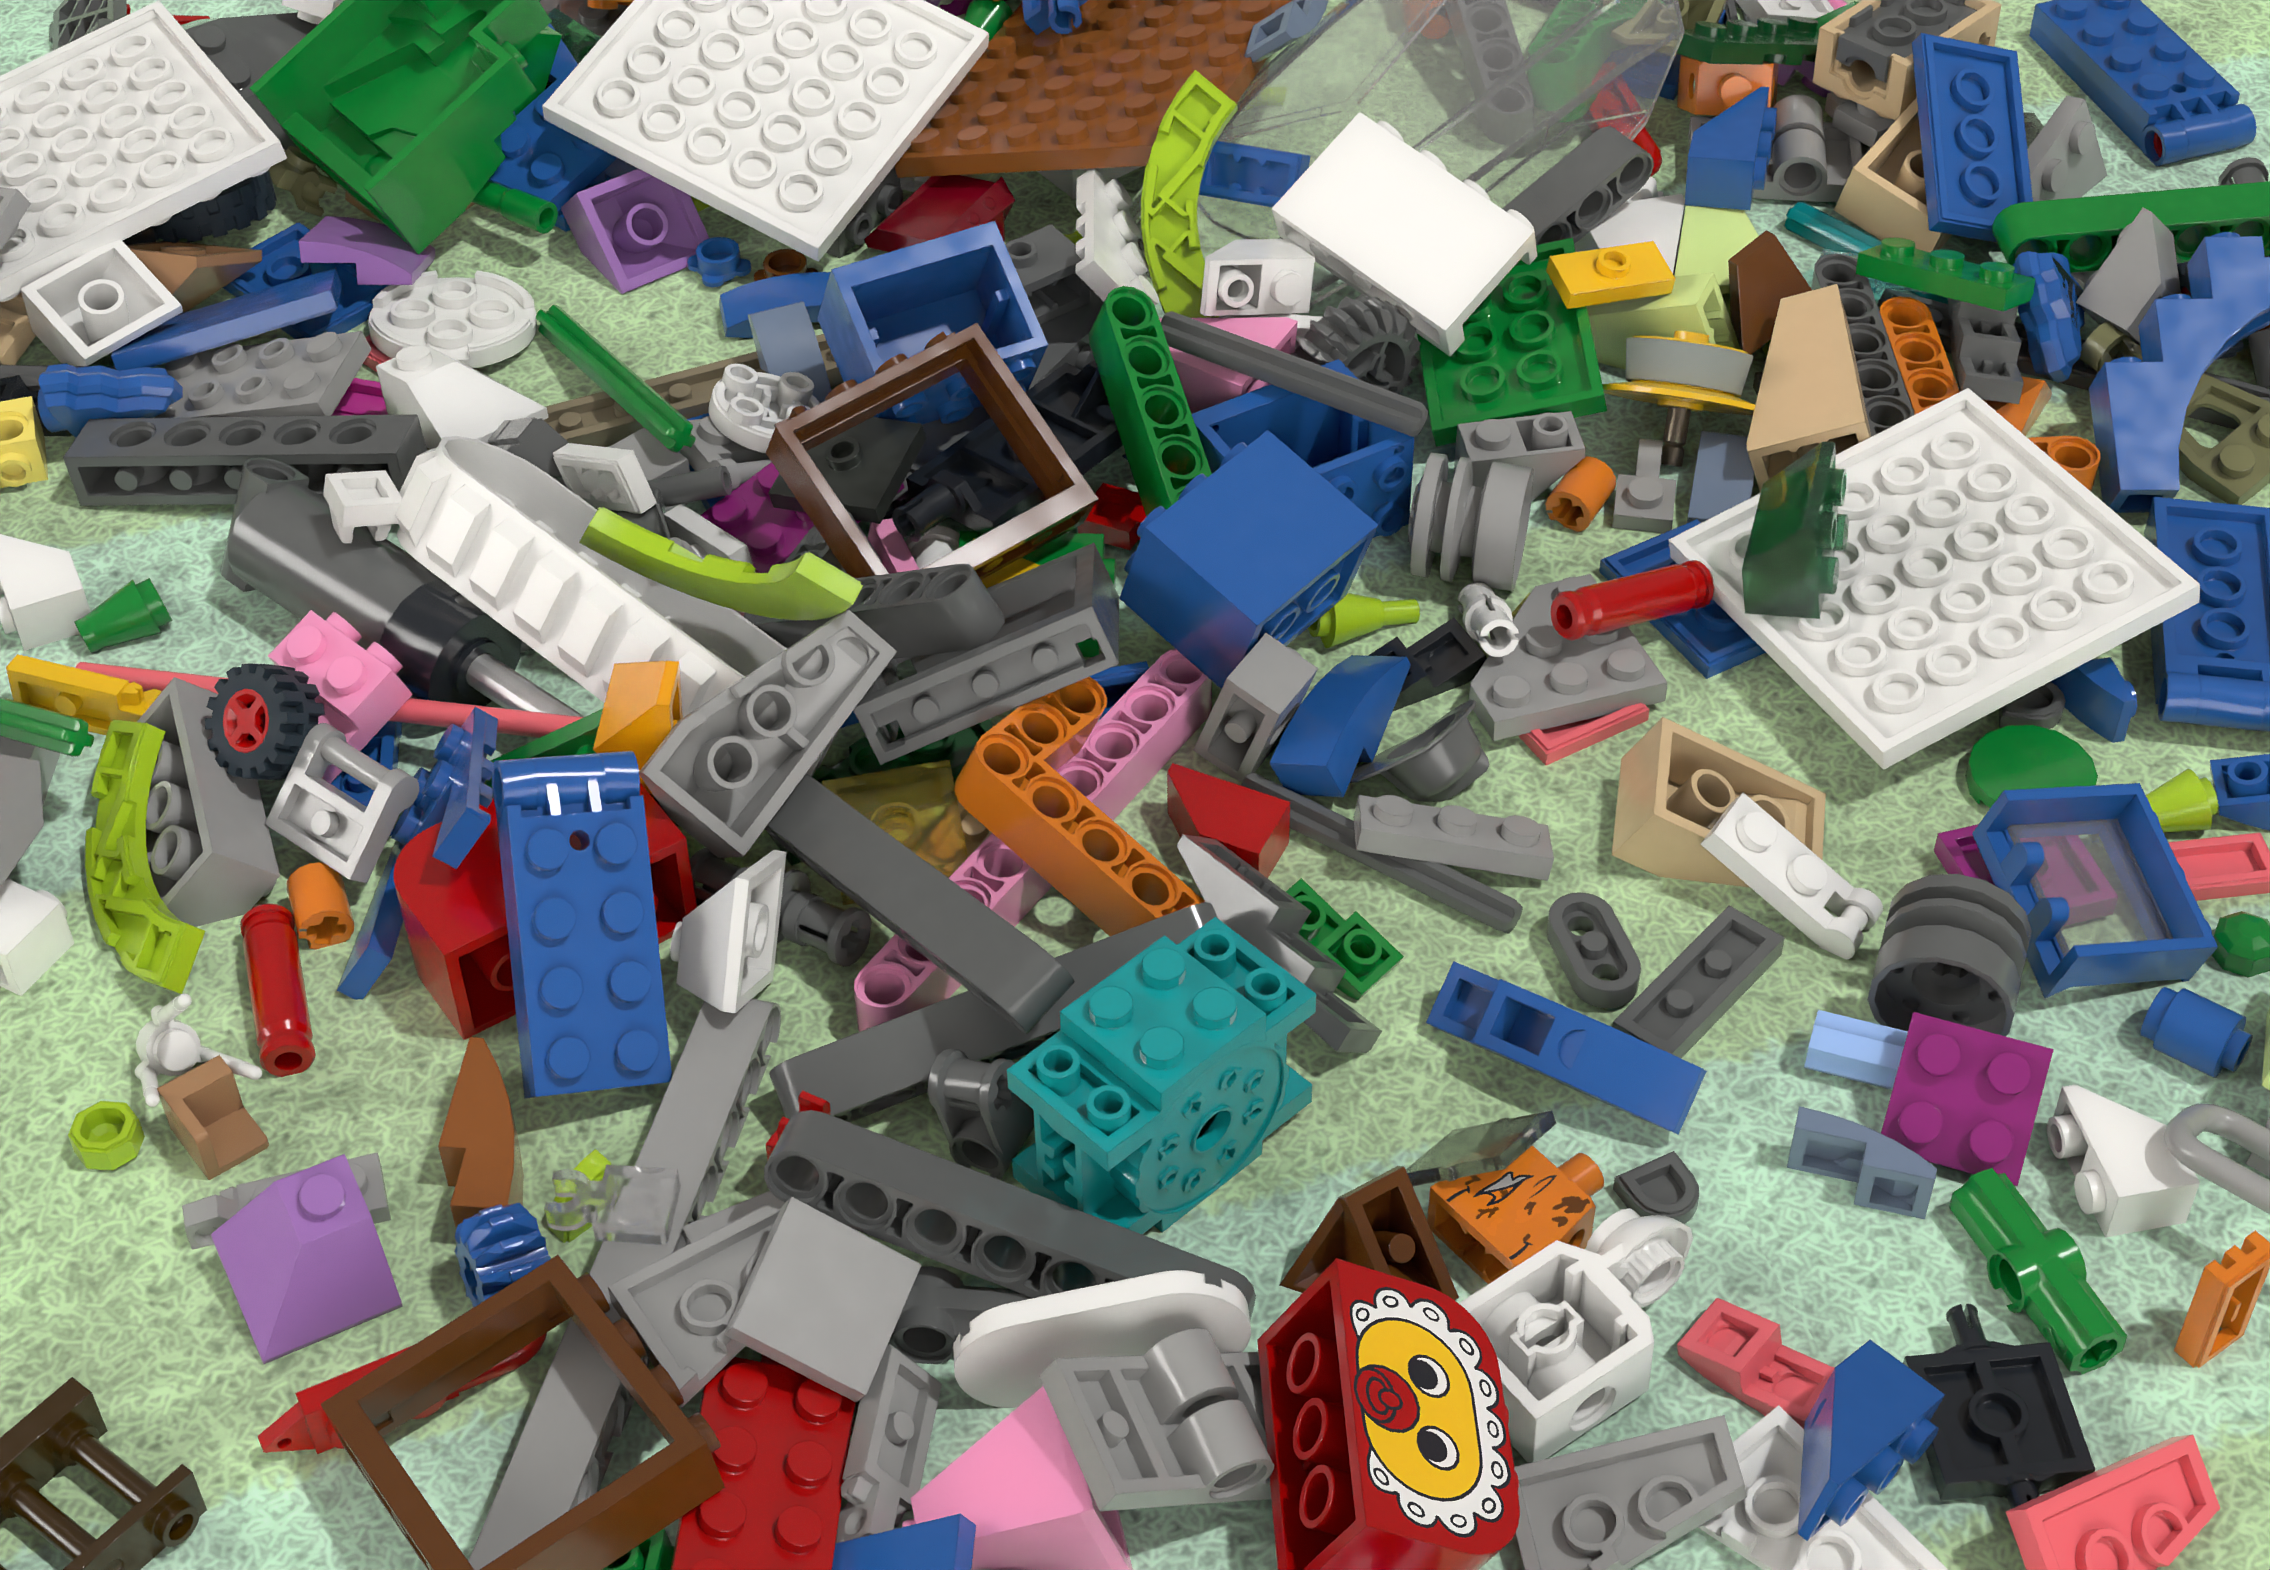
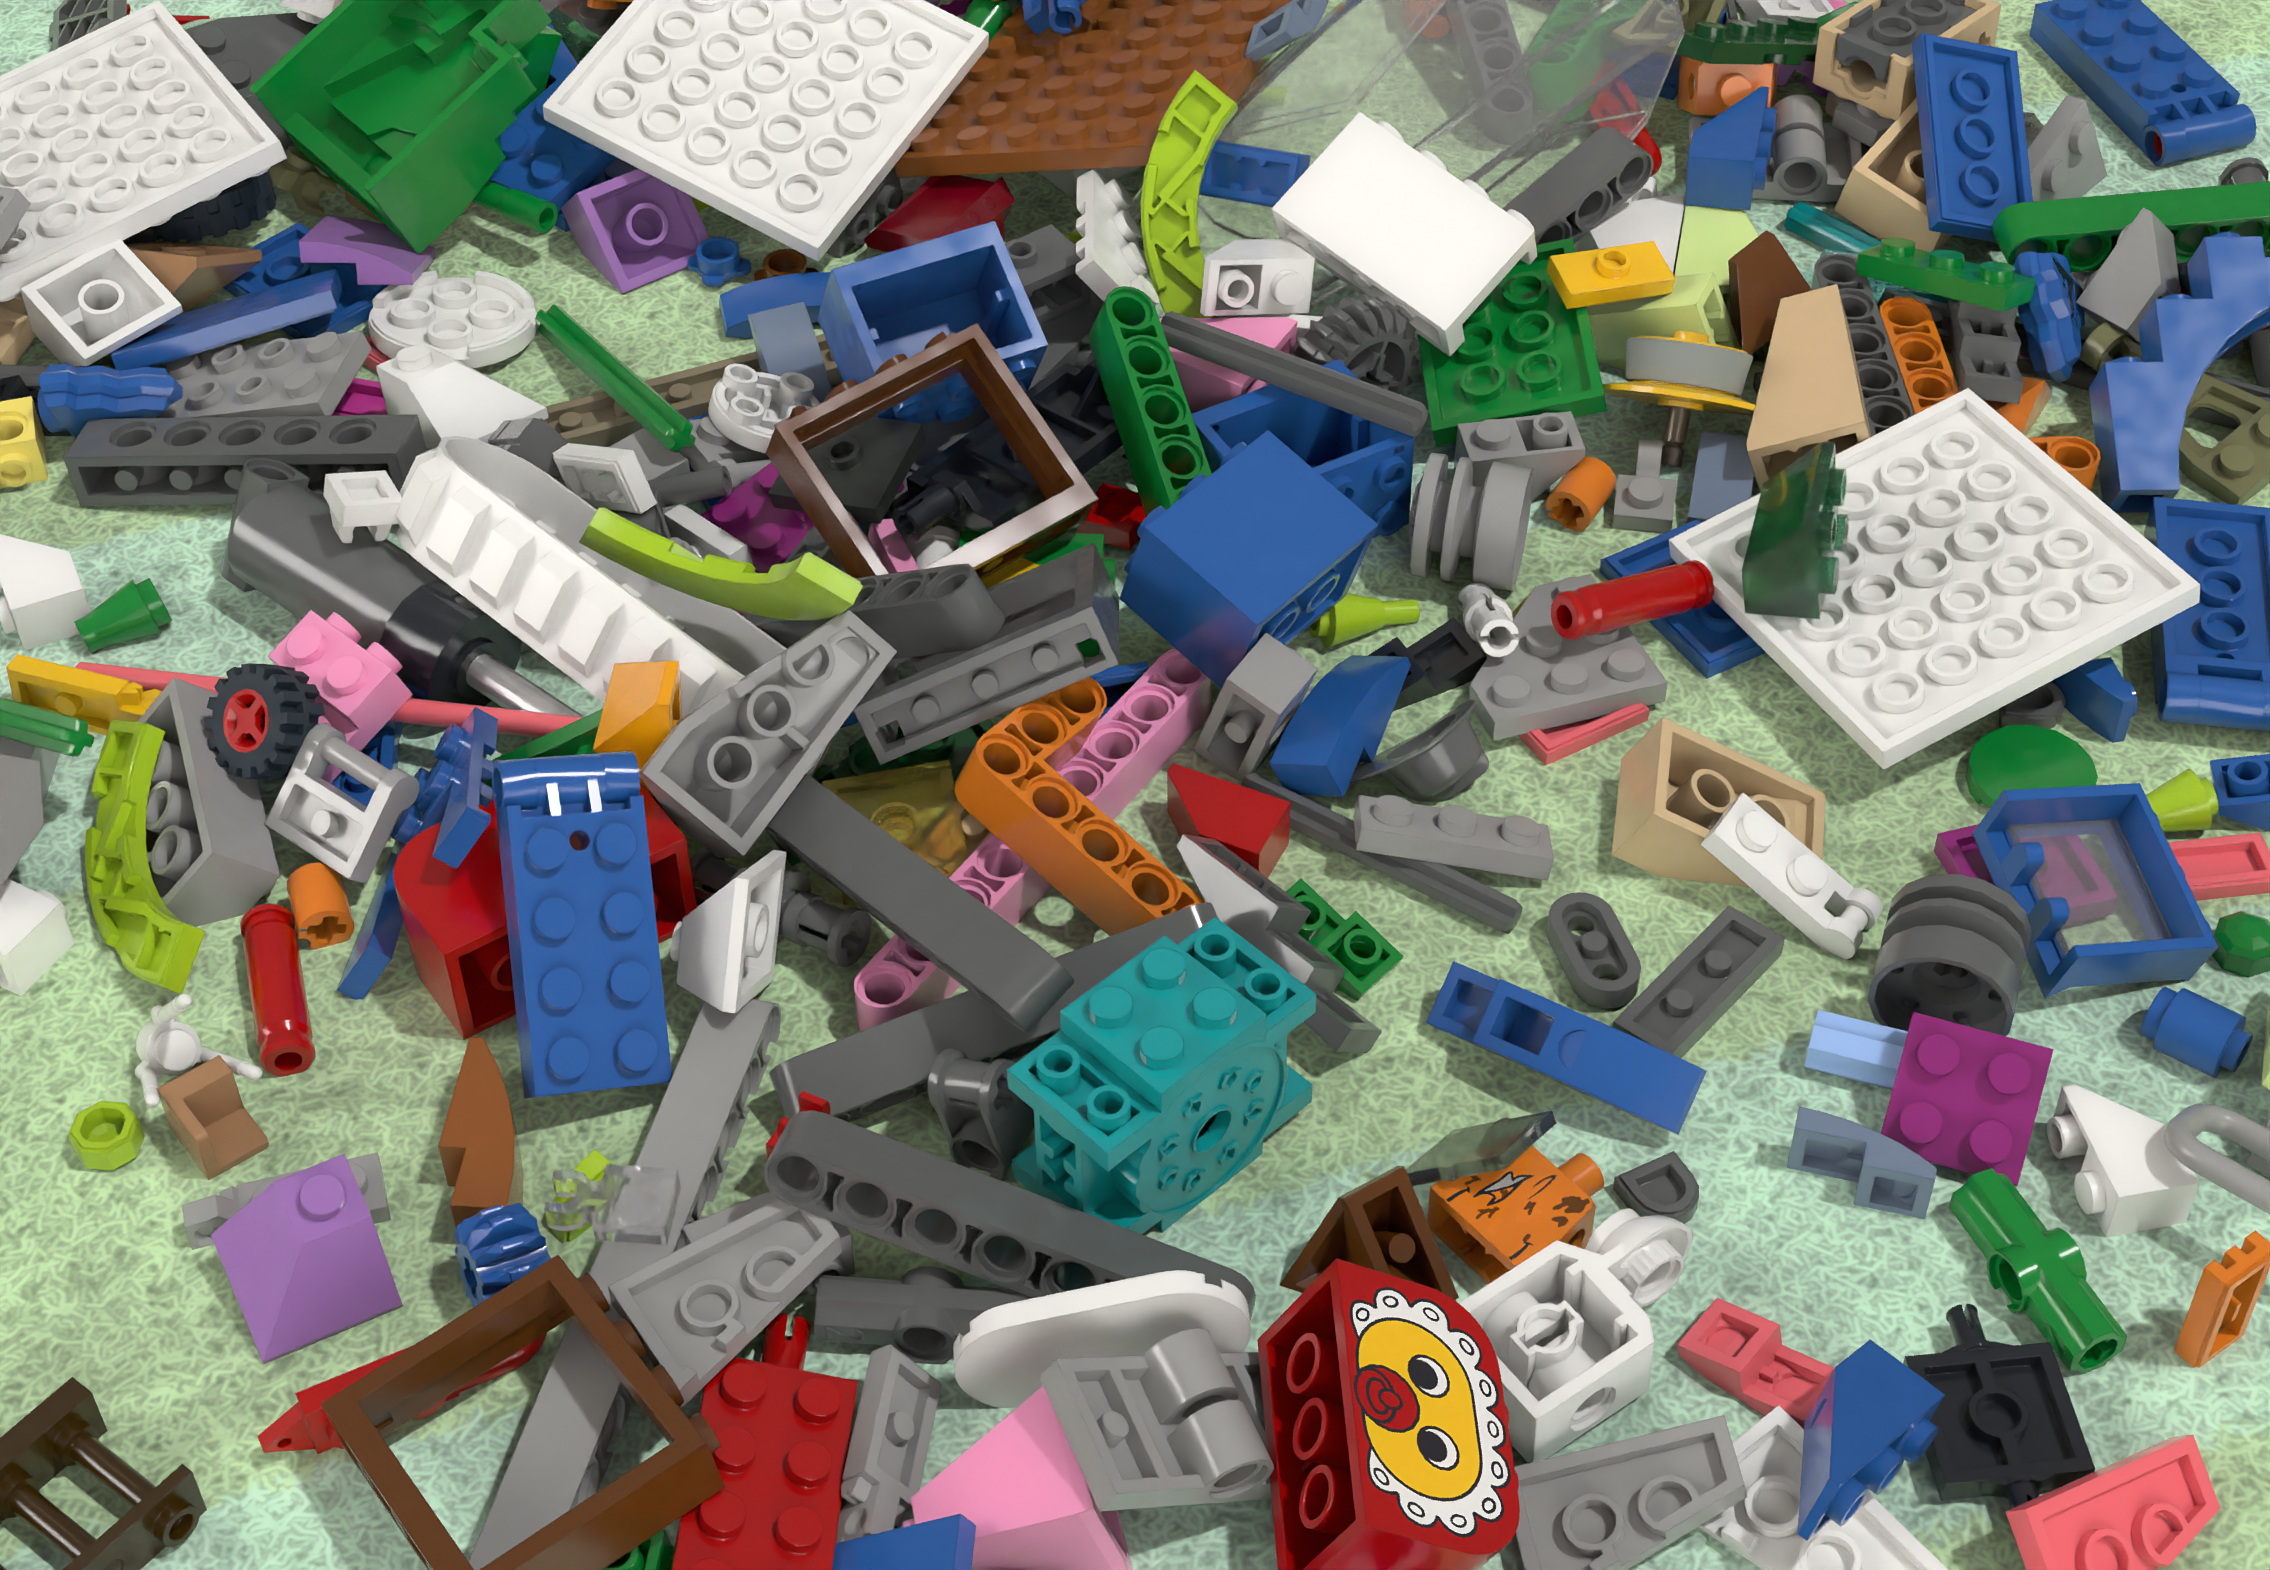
light grey tile [724,1197,922,1402] -> none

